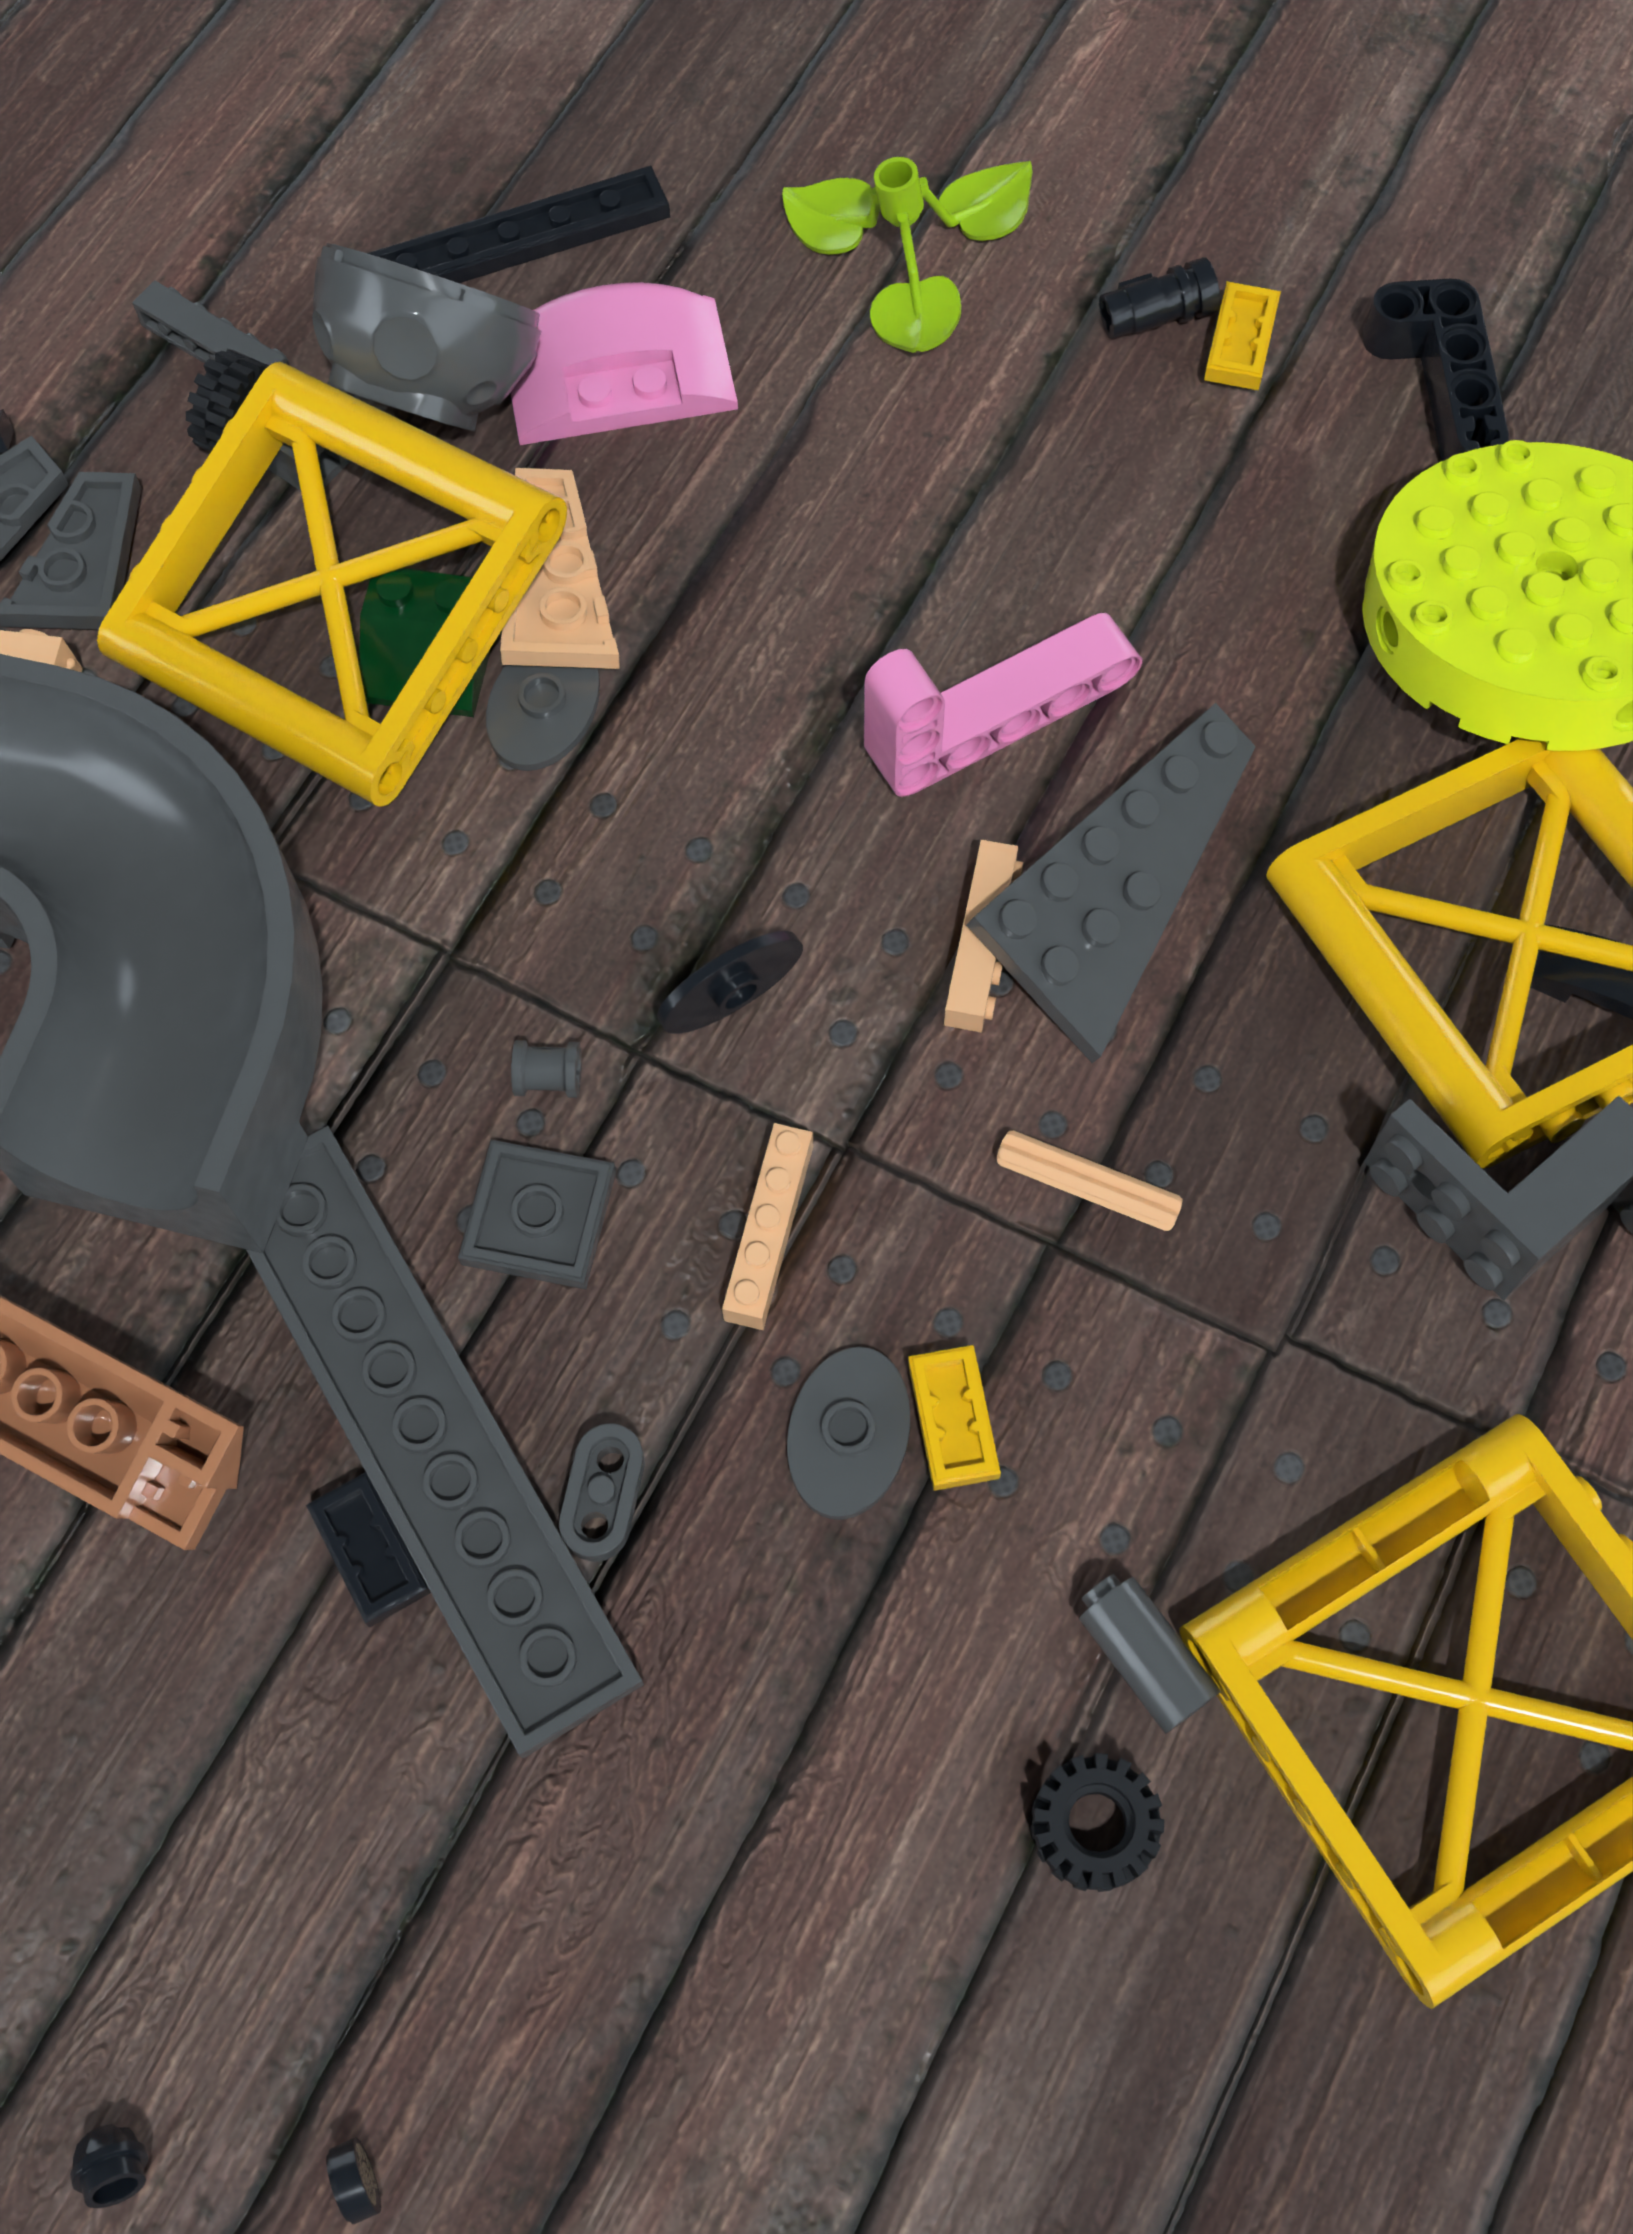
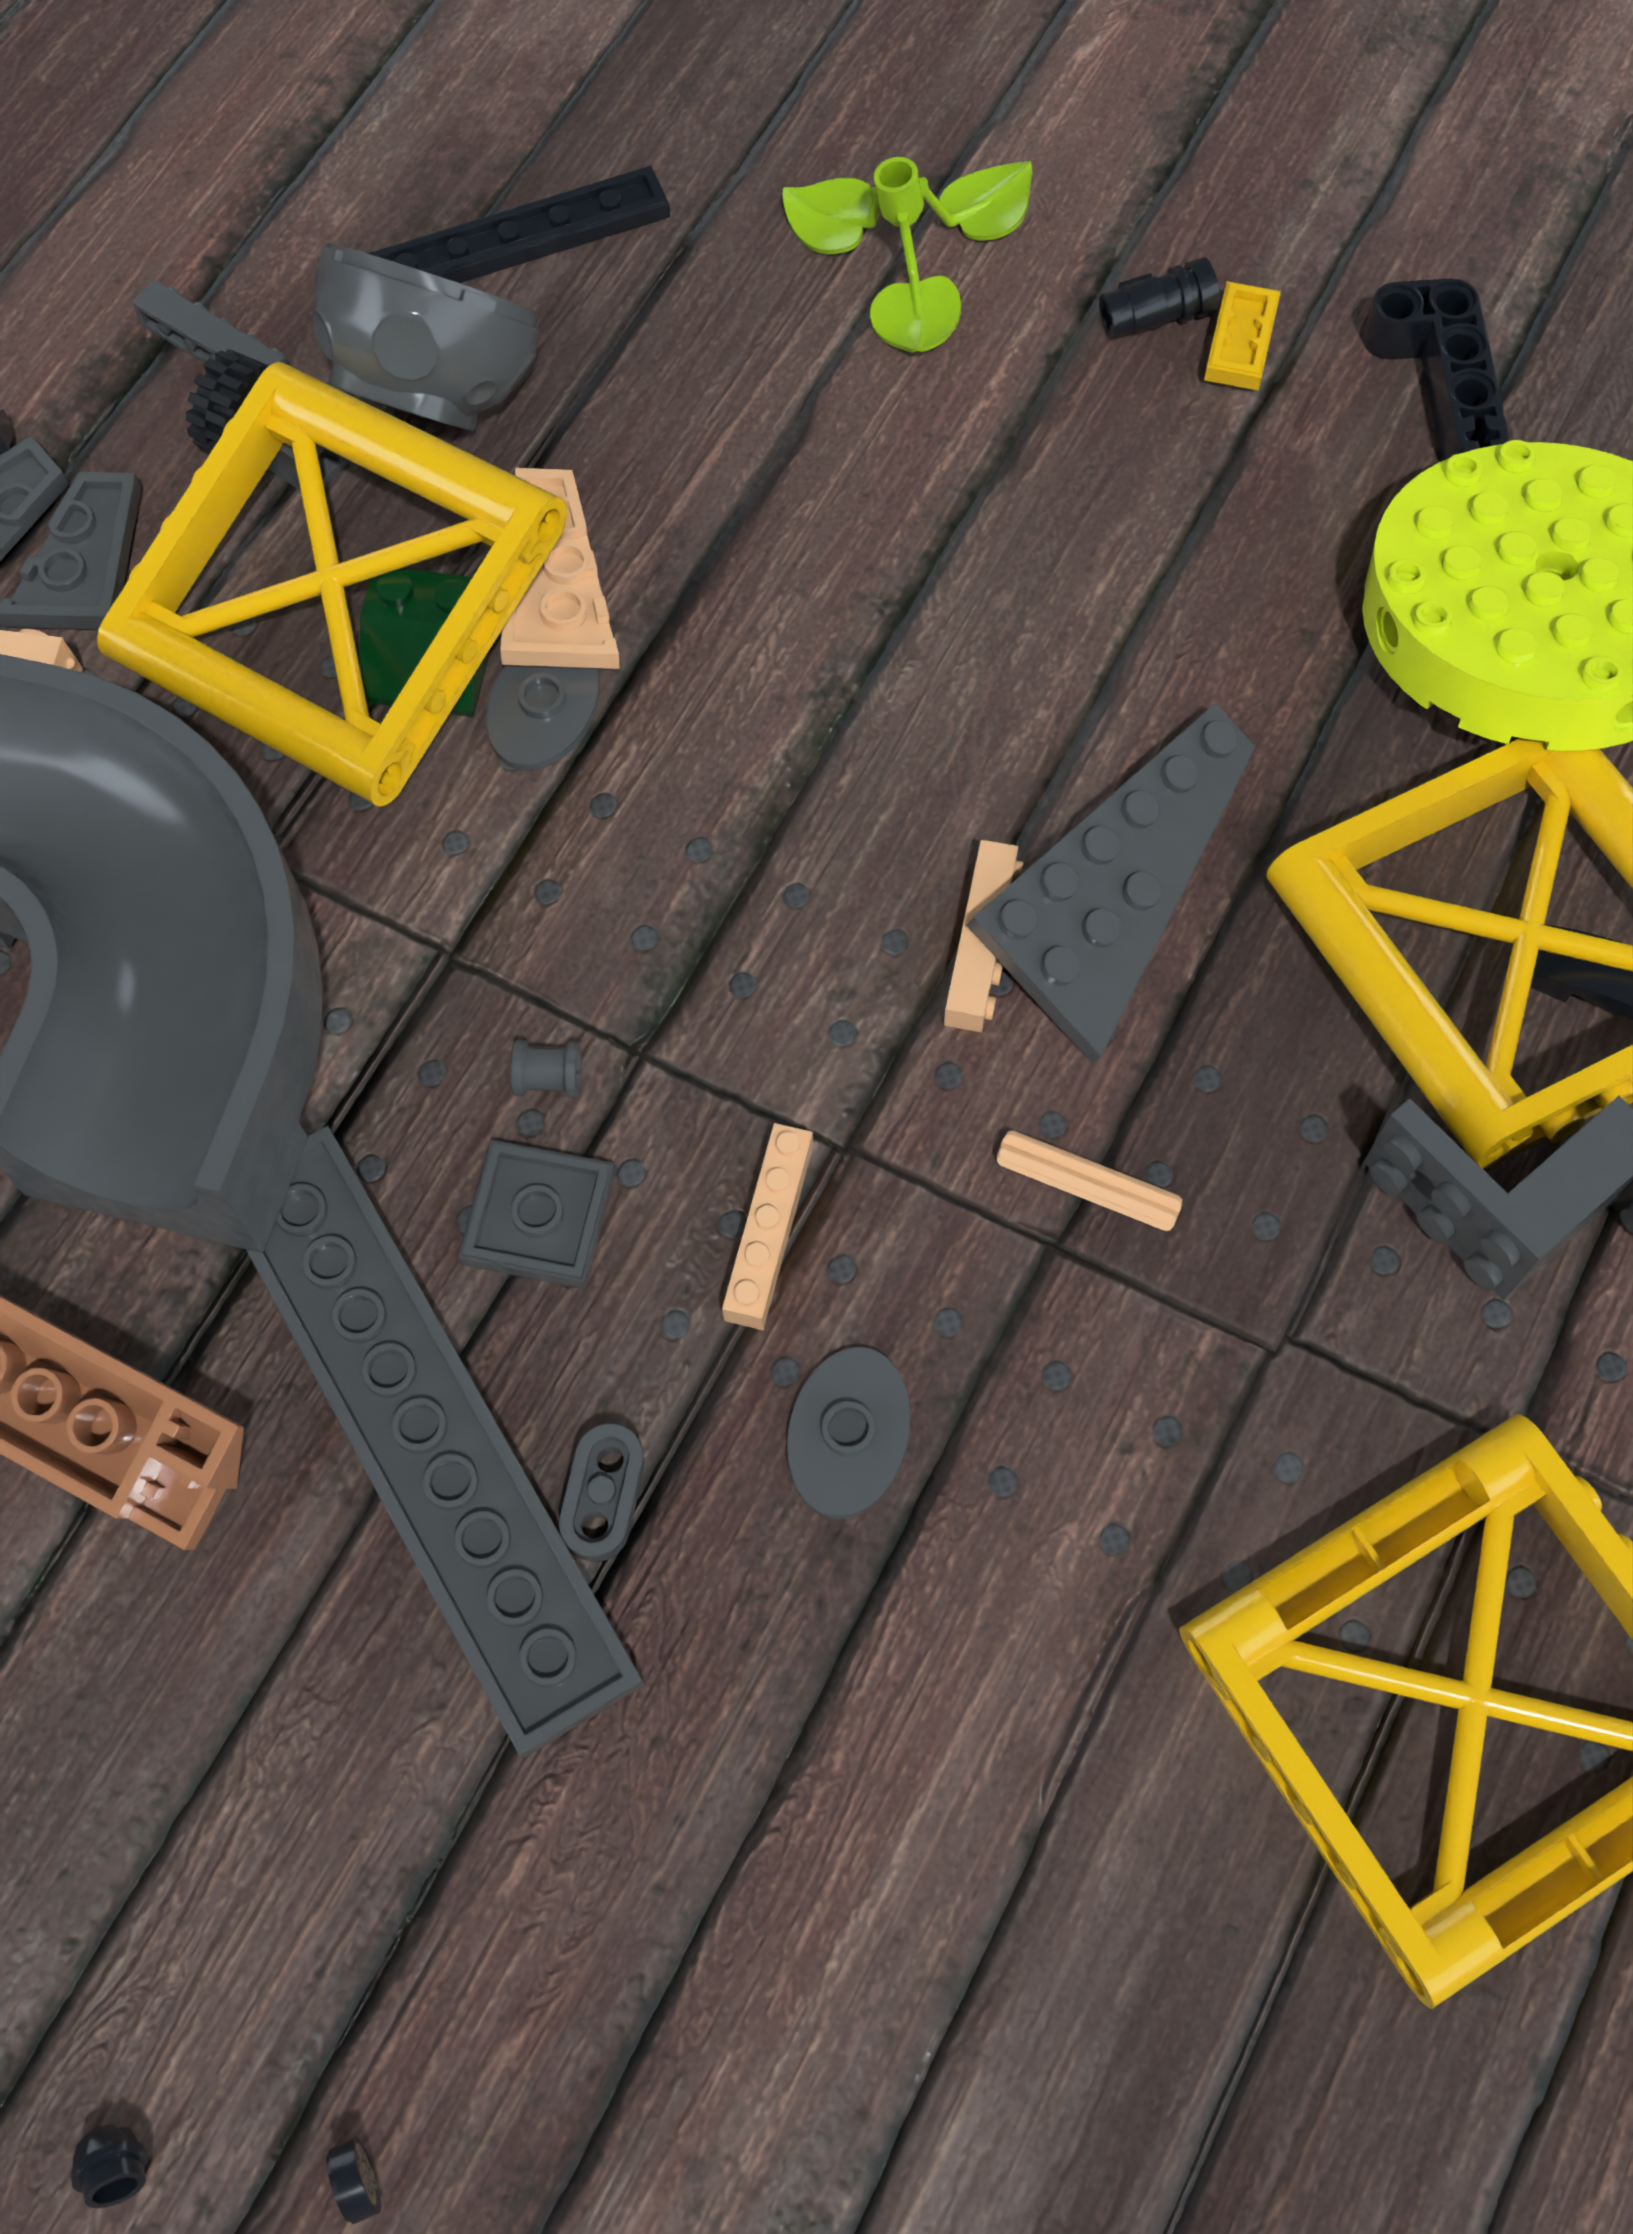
black plate [306,1472,431,1627] -> none
bright pink slope [510,282,738,445] -> none
black piece [657,931,803,1034] -> none
bright pink beam [864,613,1142,797] -> none
yellow plate [908,1345,1001,1491] -> none
black tyre [1030,1753,1165,1892] -> none
dark grey brick [1079,1574,1221,1734] -> none

